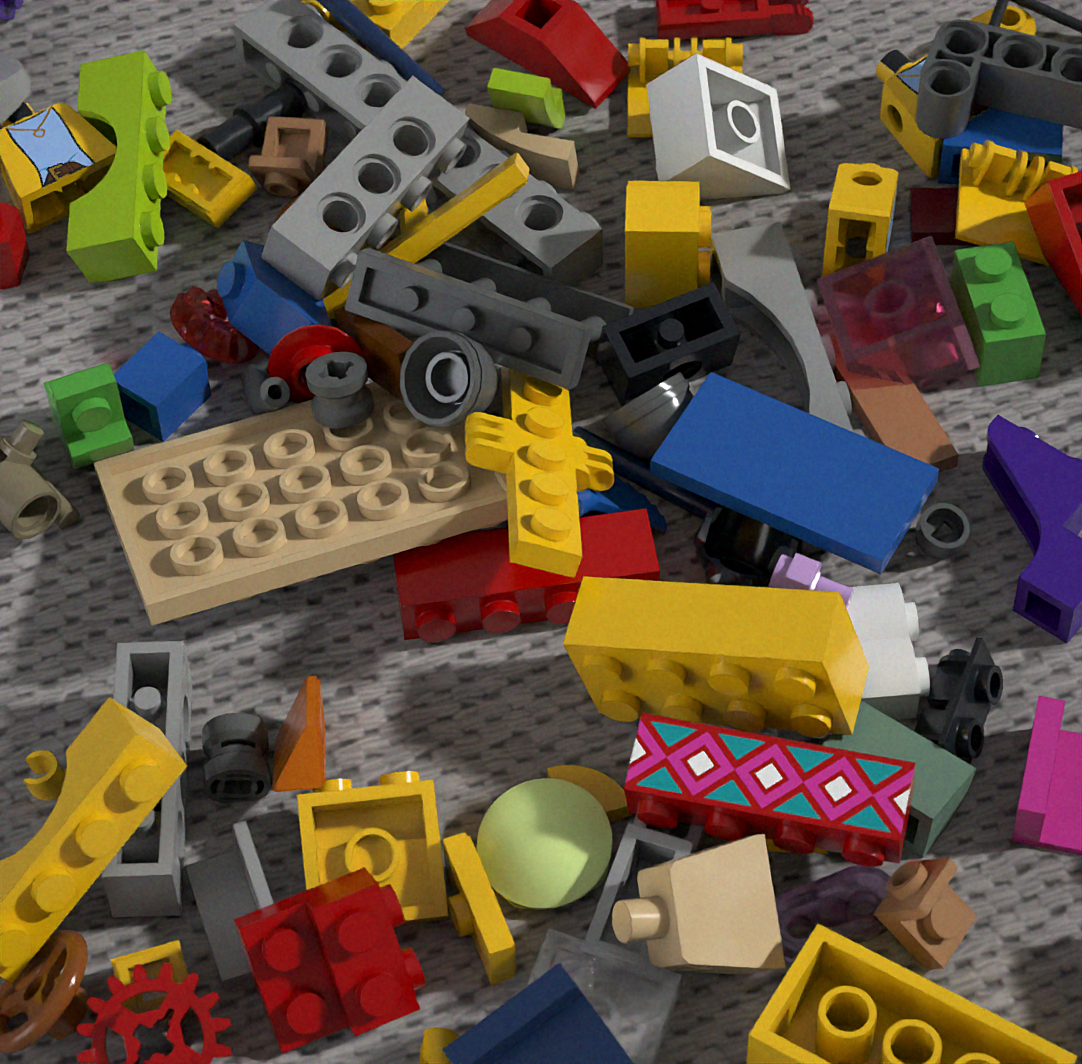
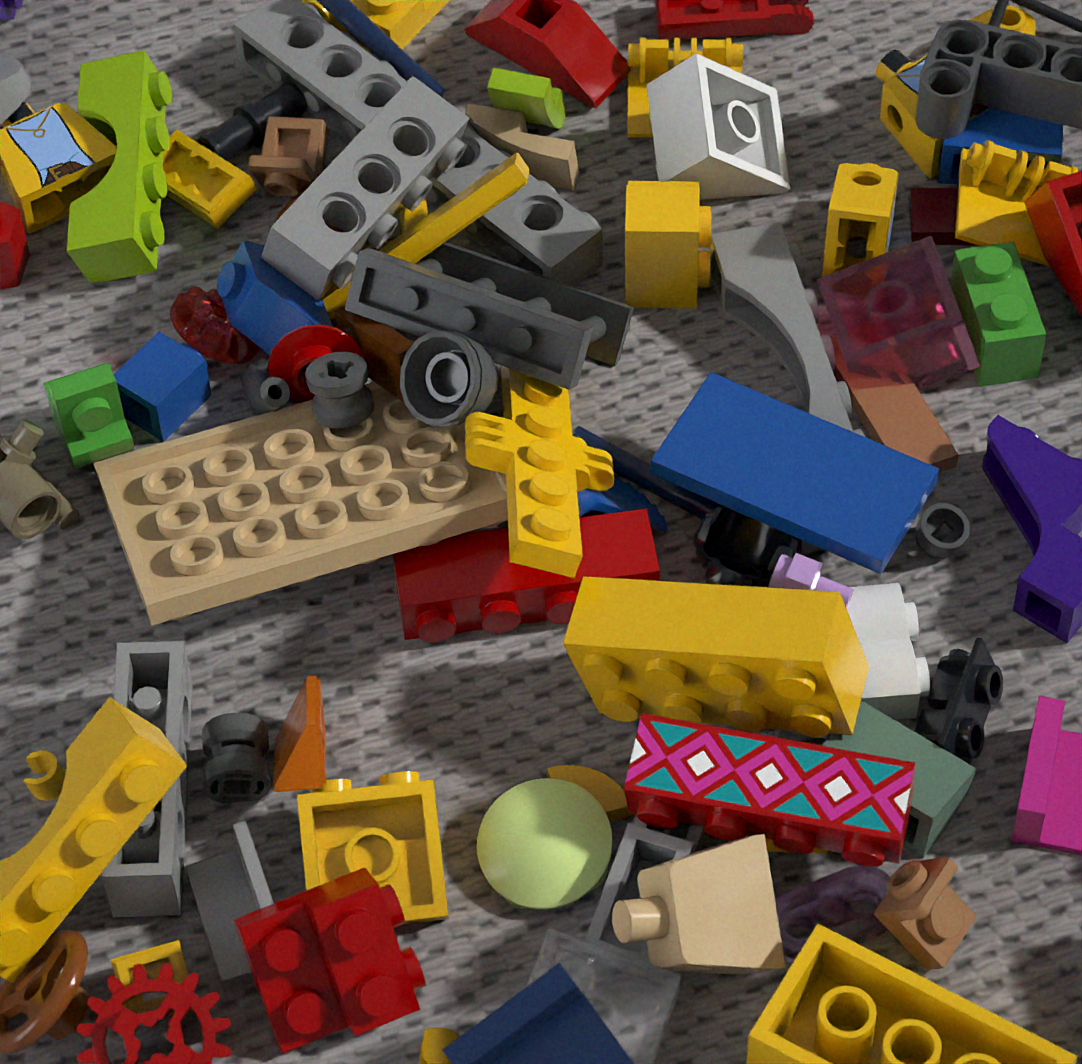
yellow plate [443,832,516,985] -> none
black brick [596,282,741,407] -> none
dark grey helmet [602,372,694,462] -> none

